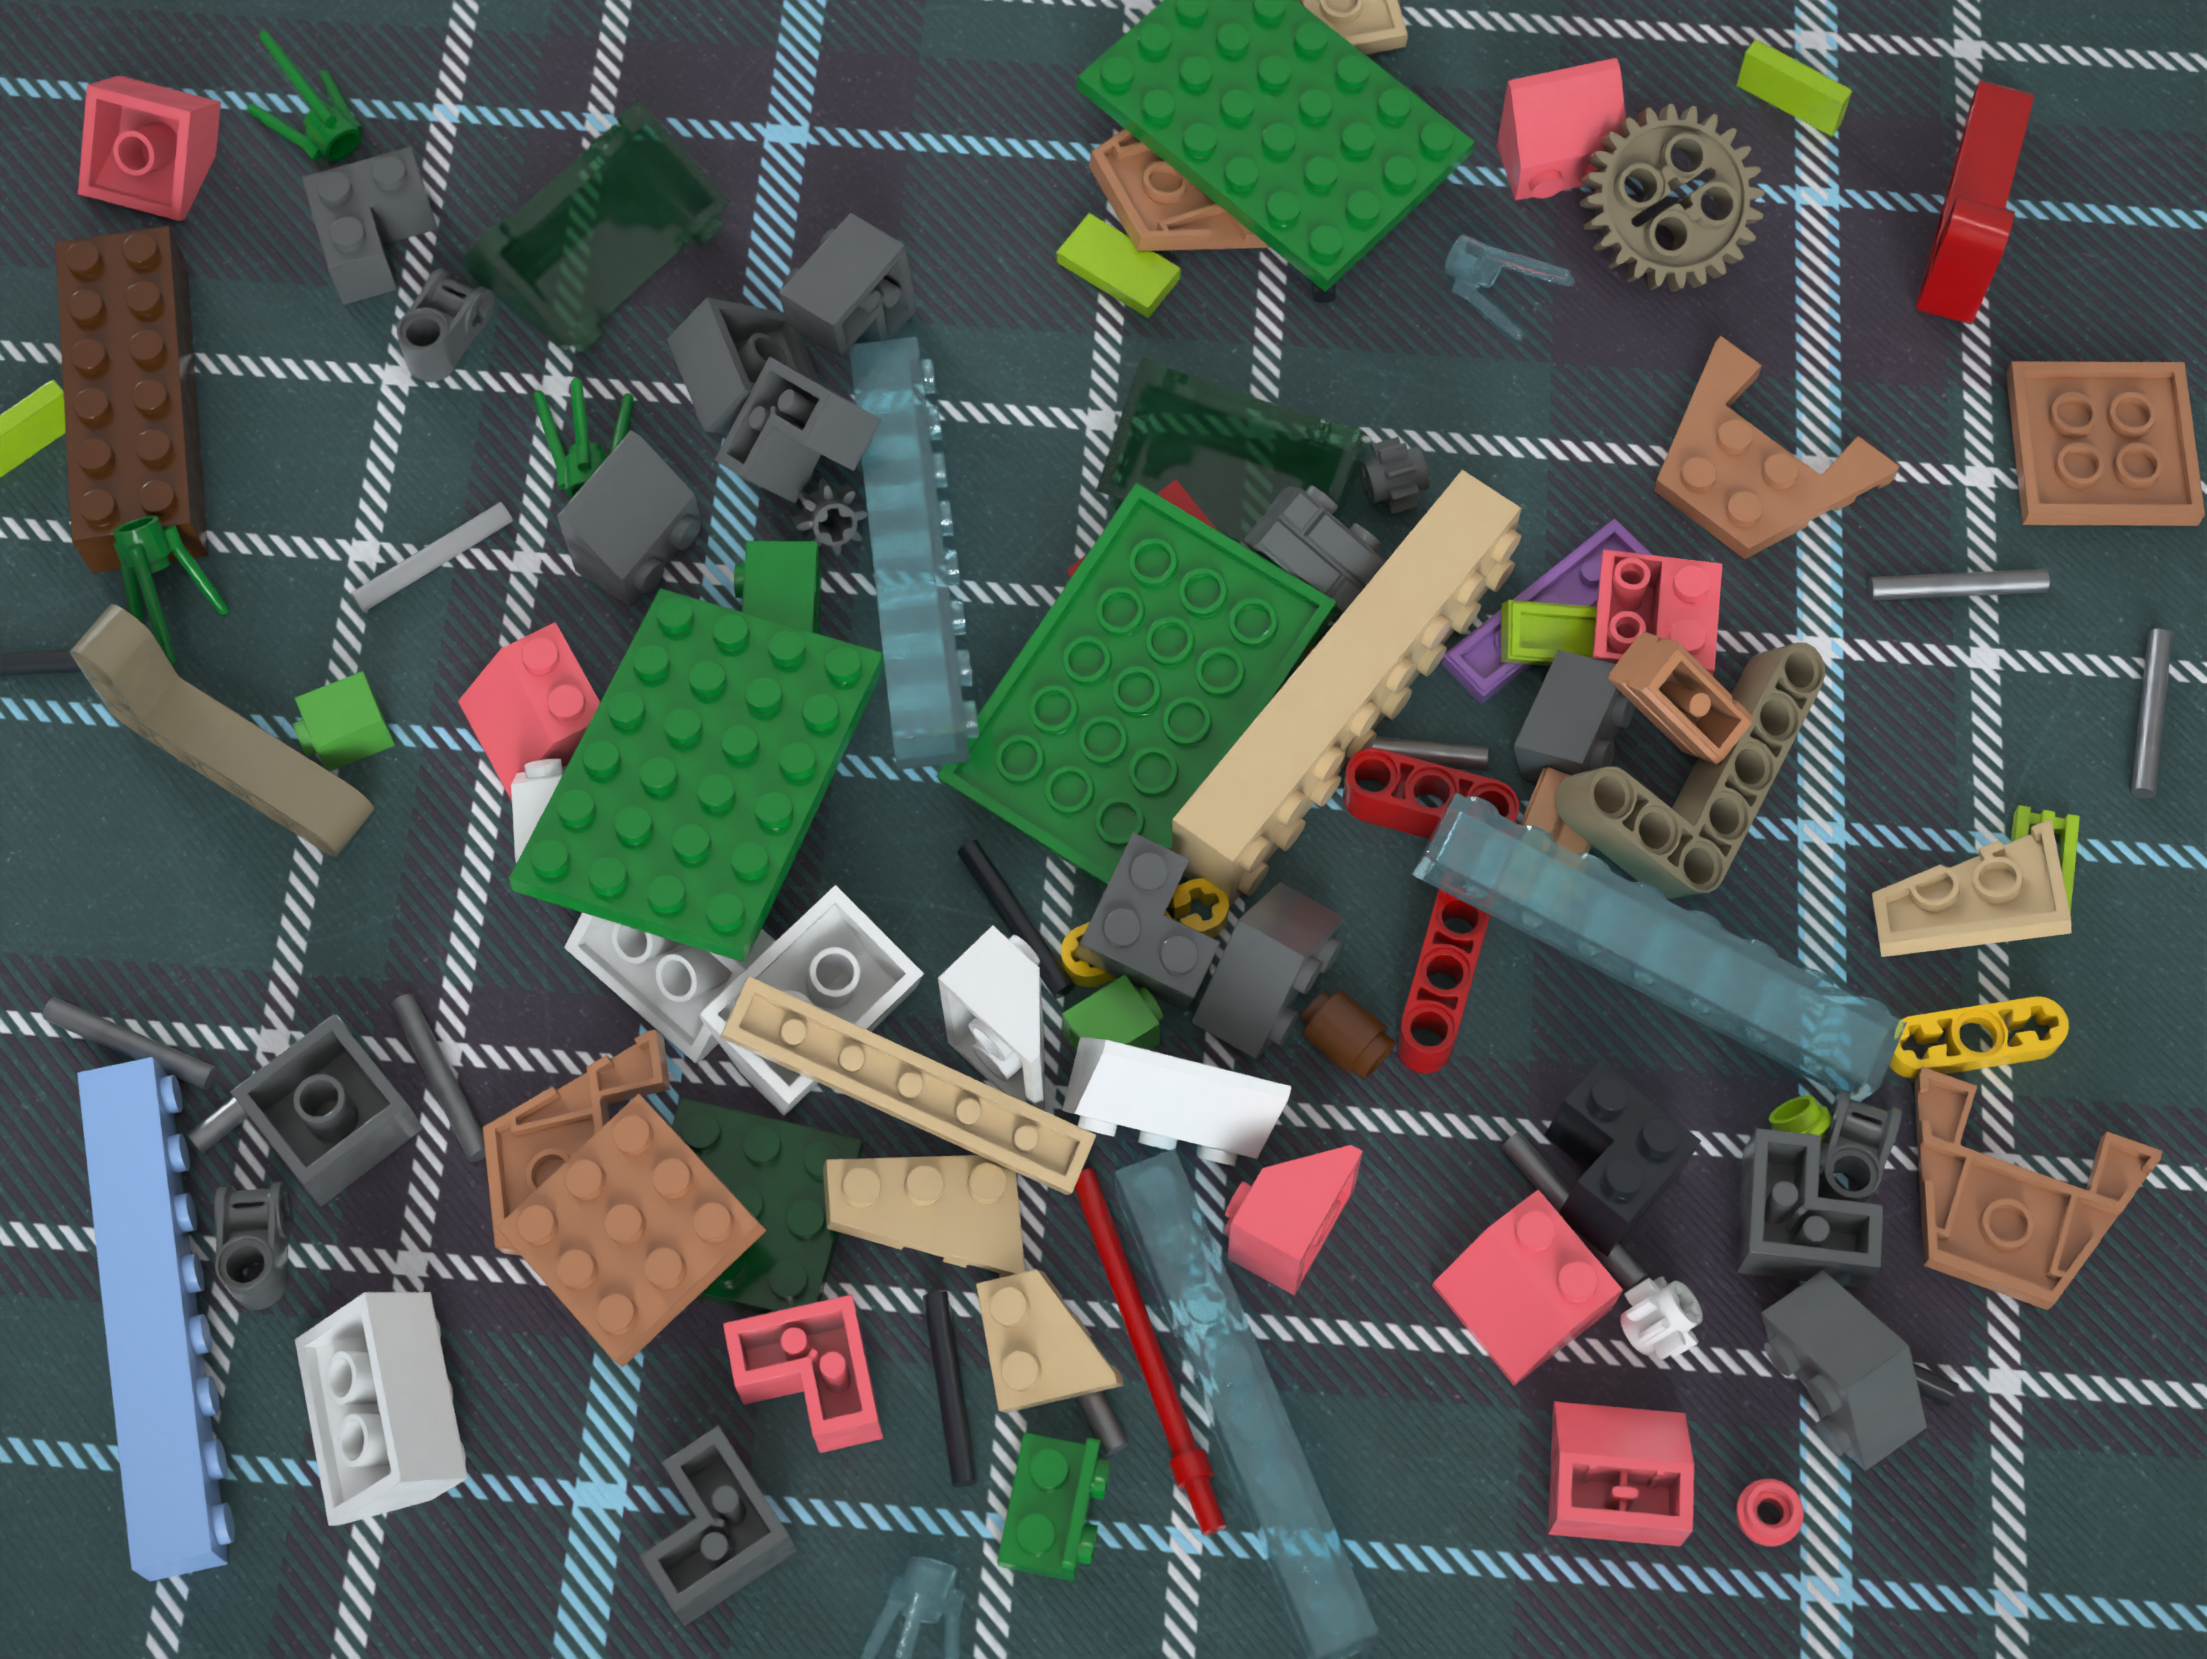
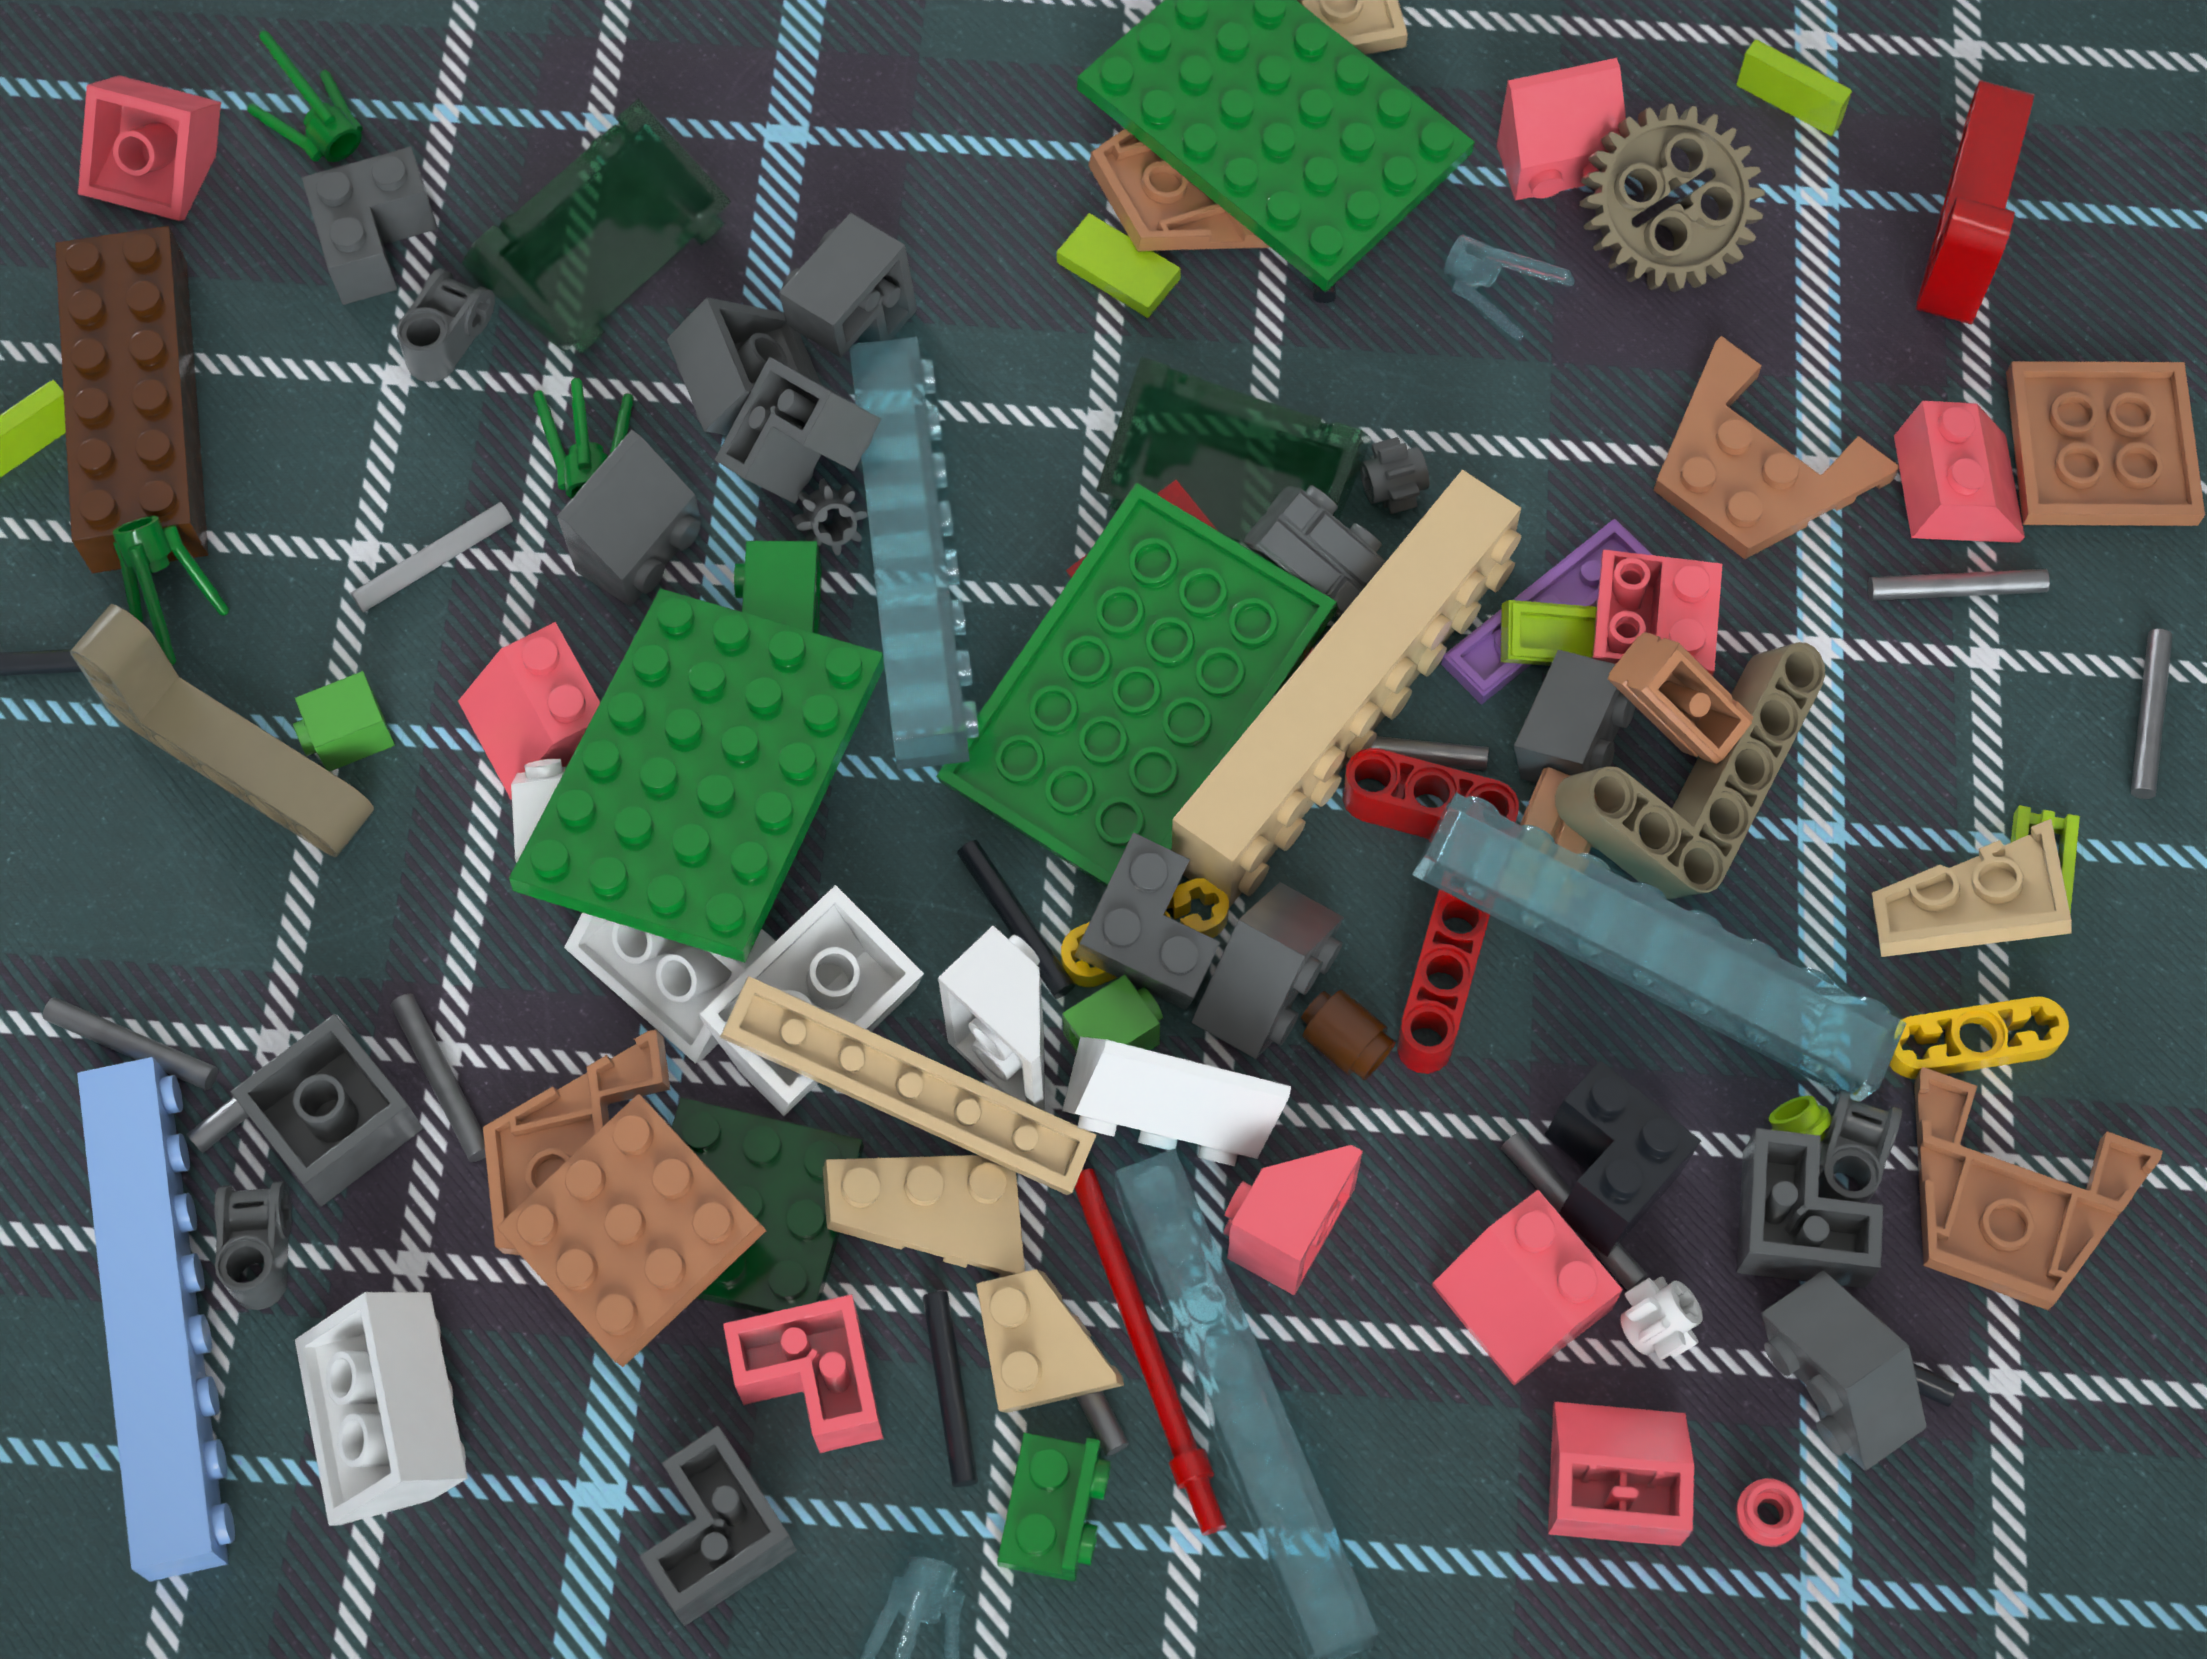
none -> coral slope [1894,401,2025,543]

